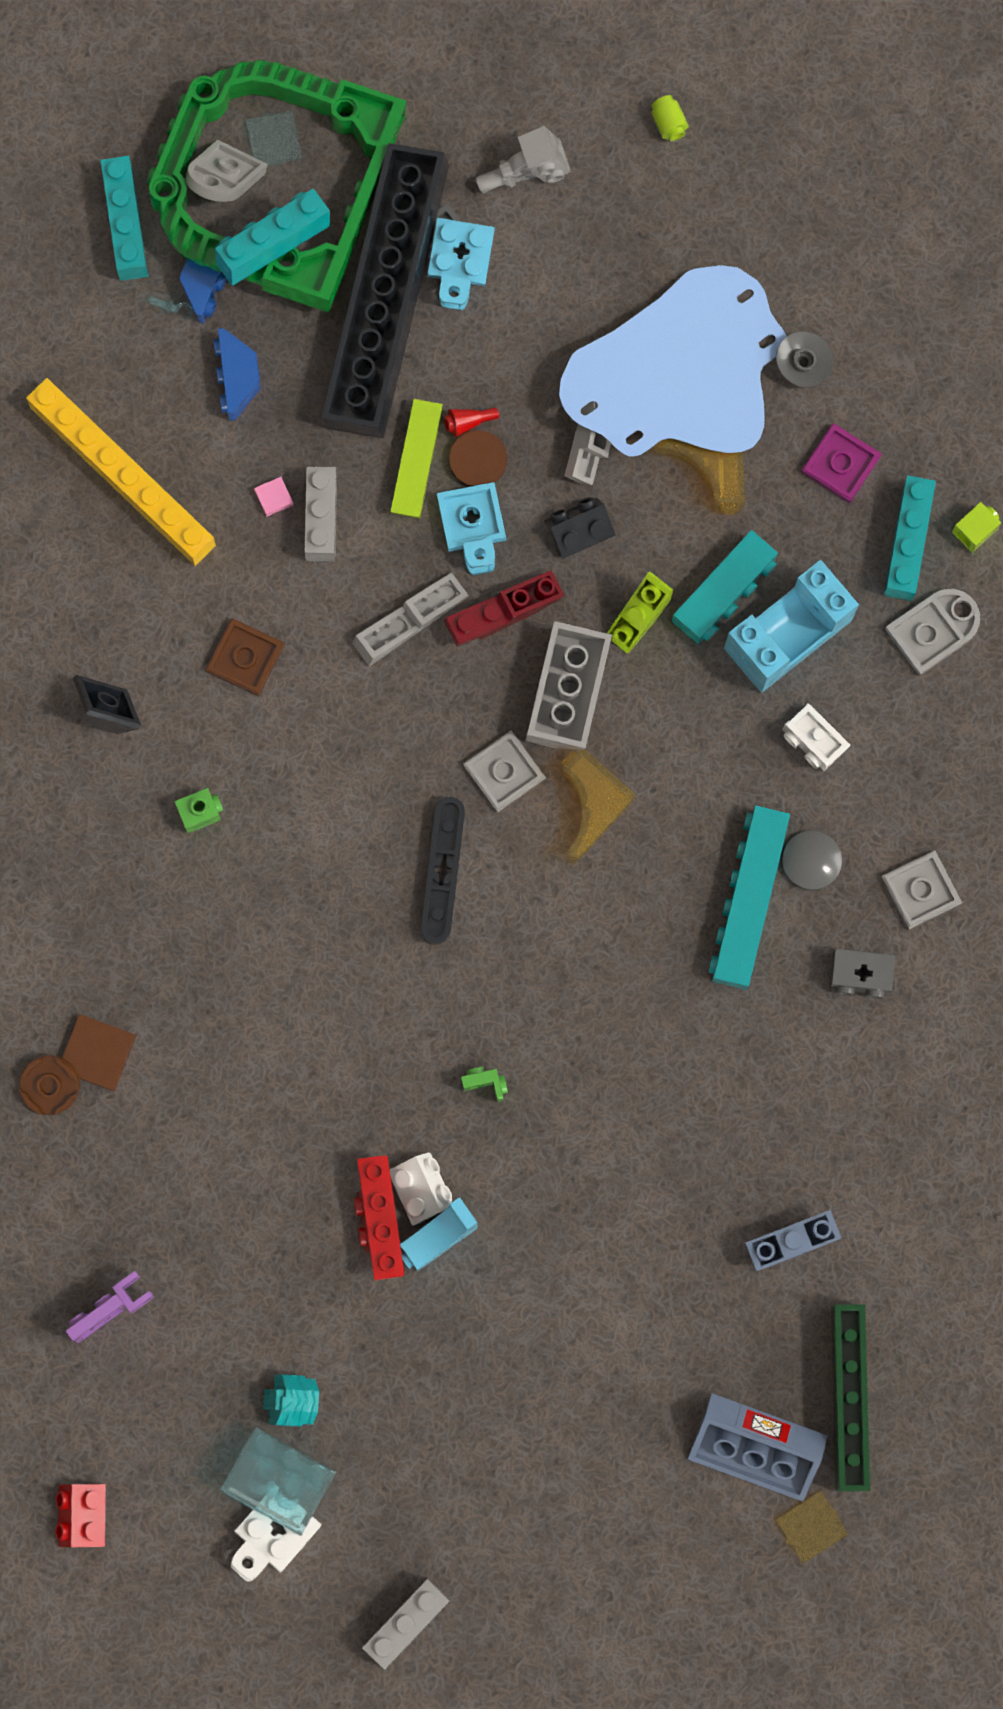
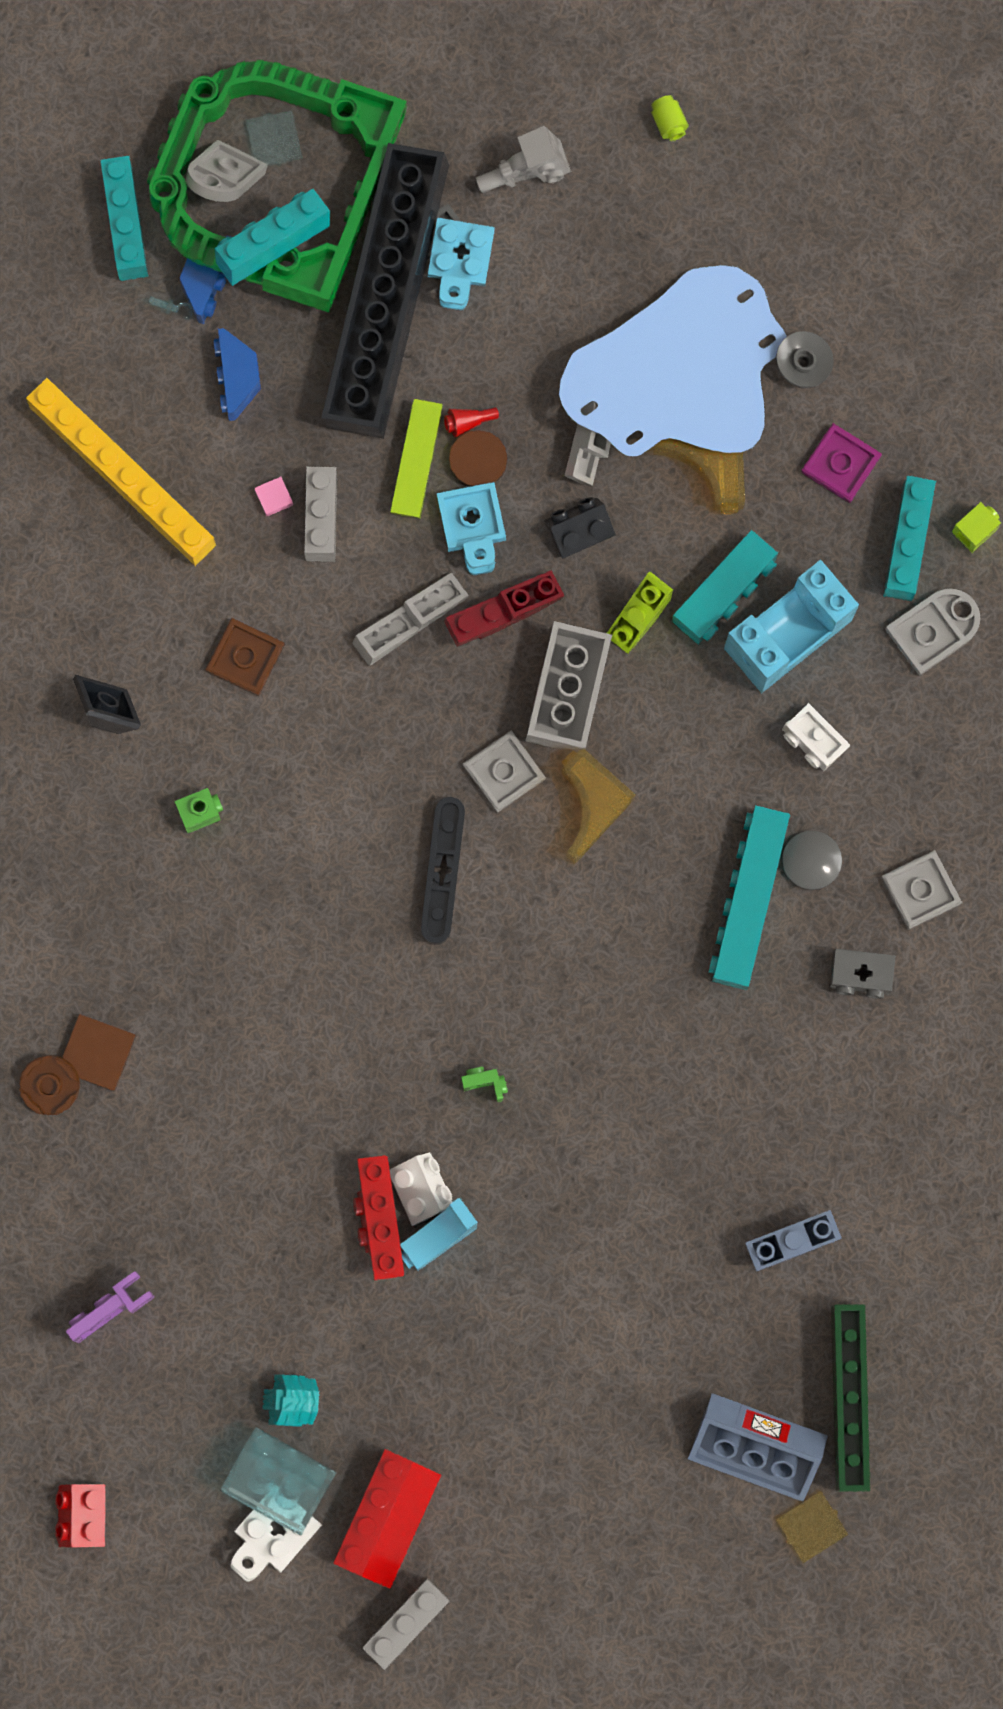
none -> red slope [333,1449,441,1589]

